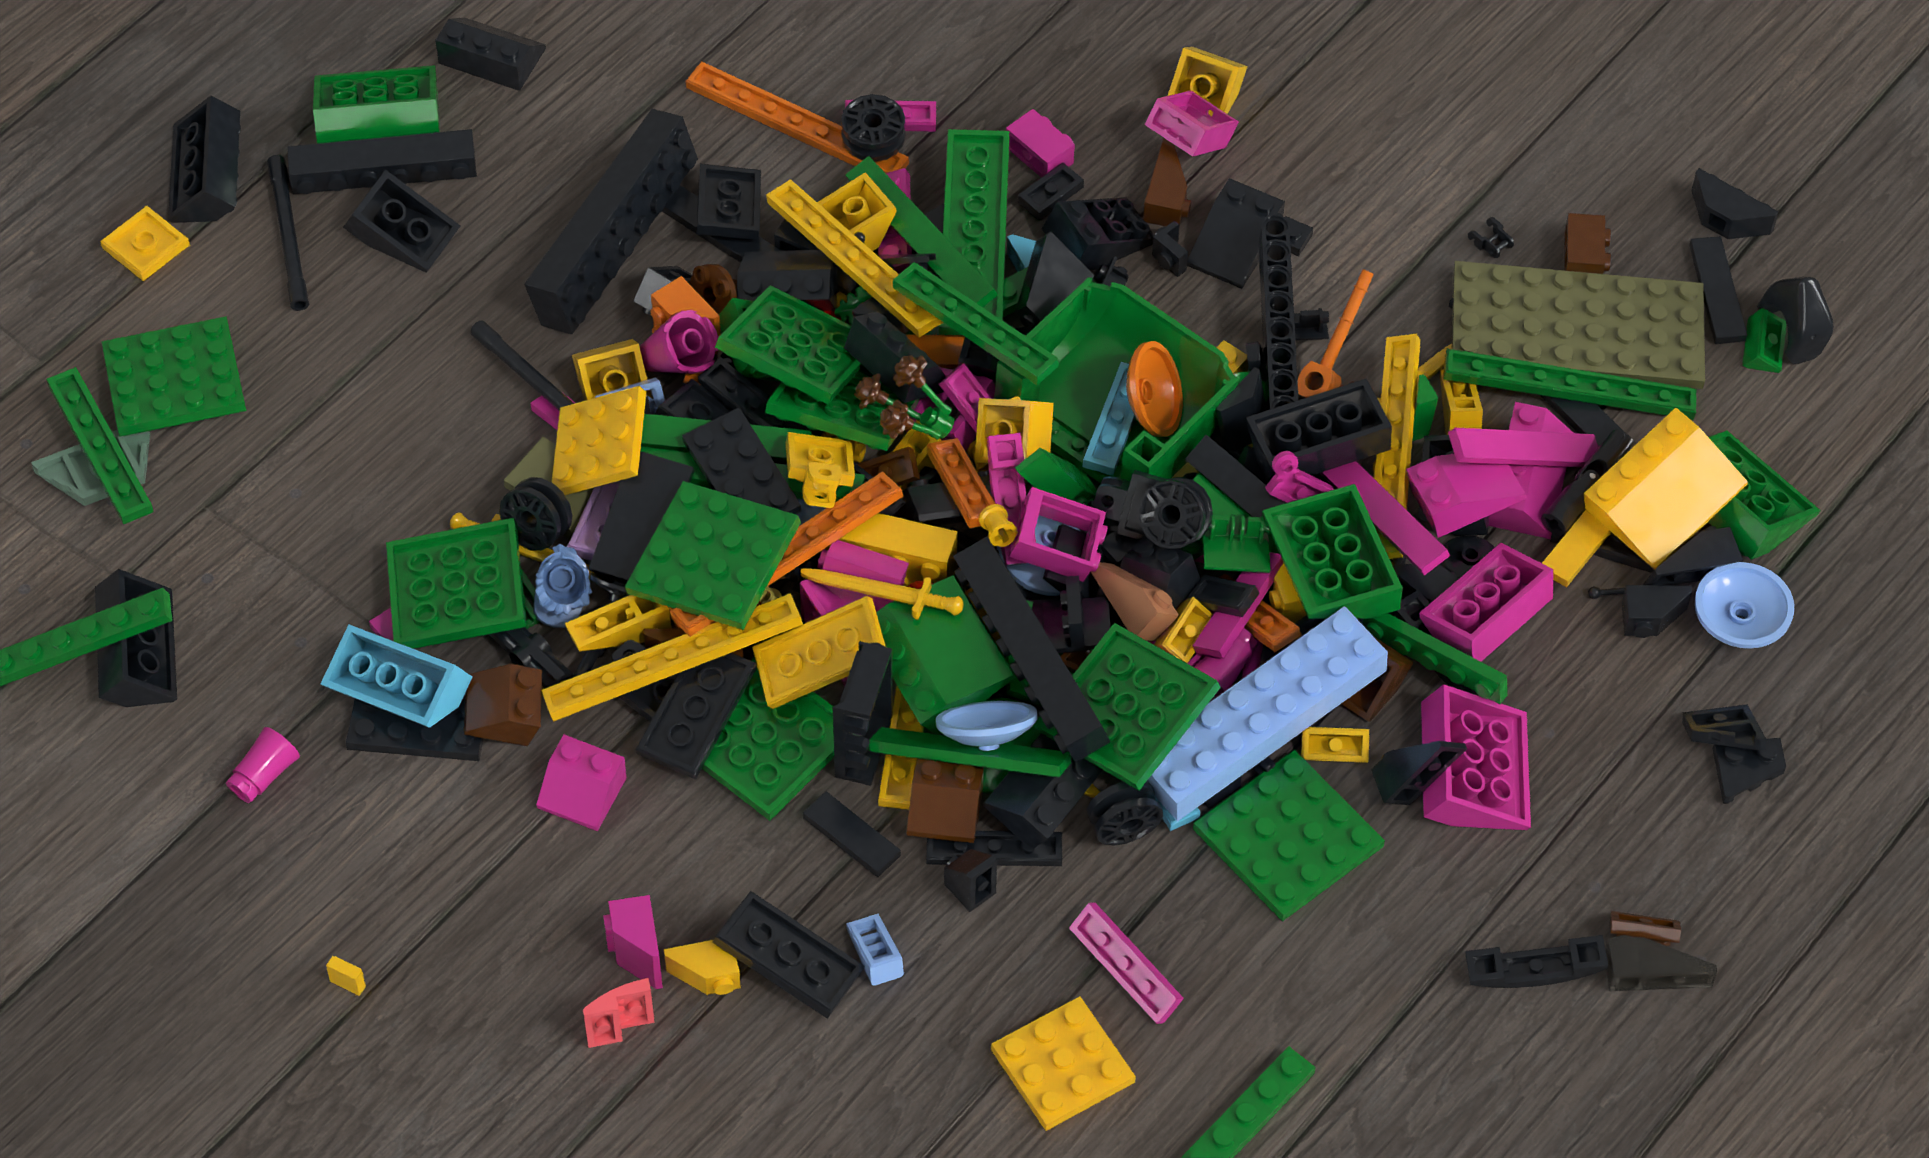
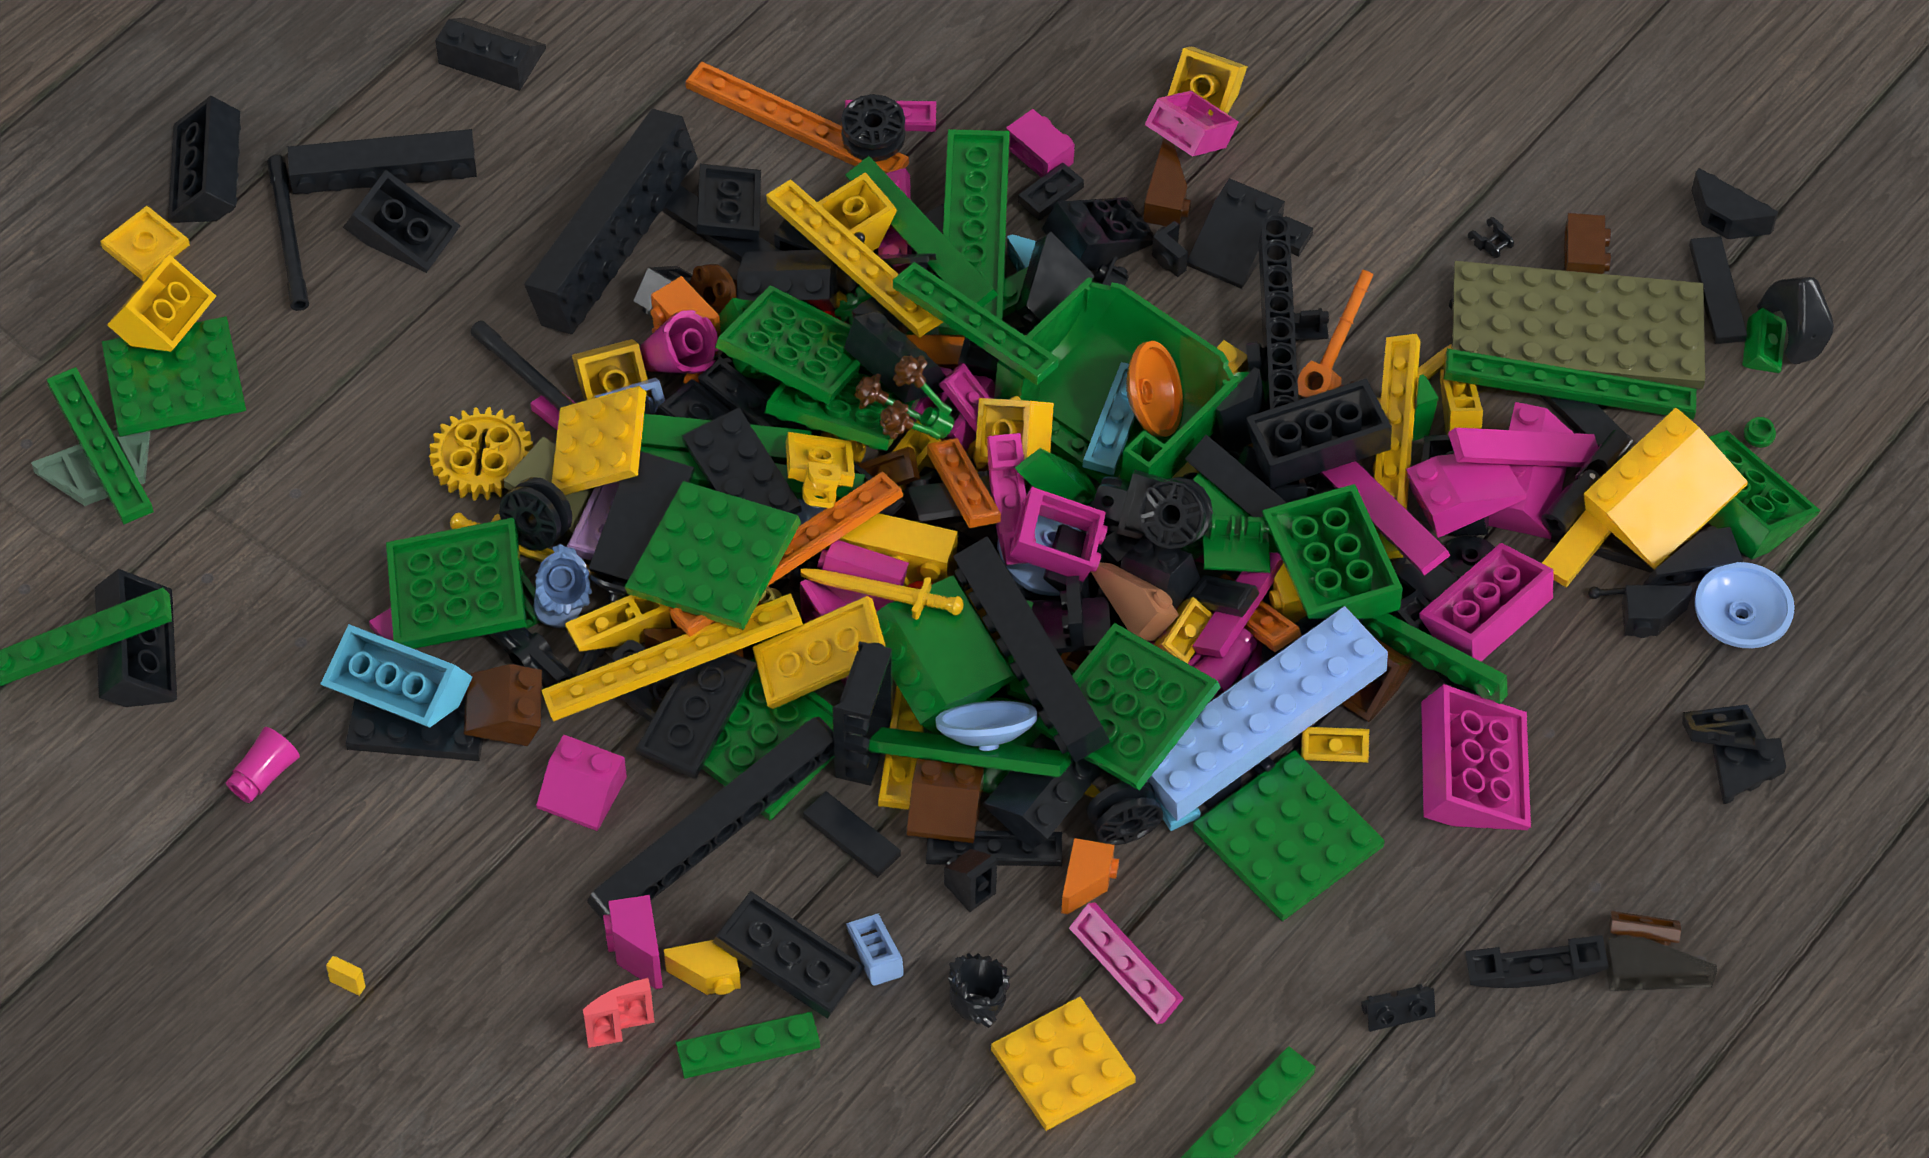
green slope [313,65,440,144] -> none
yellow bush [979,504,1018,547] -> none
dark pink hinge [1265,451,1334,503] -> none
black slope [1371,741,1467,805] -> none
none -> yellow slope [107,254,216,352]
none -> yellow gear [429,407,534,501]
none -> black beam [587,717,834,921]
none -> green plate [676,1011,820,1079]
none -> black hair [948,953,1010,1028]
none -> orange slope [1061,838,1120,914]
none -> black hinge [1361,984,1435,1032]
none -> green plate [1743,417,1776,448]

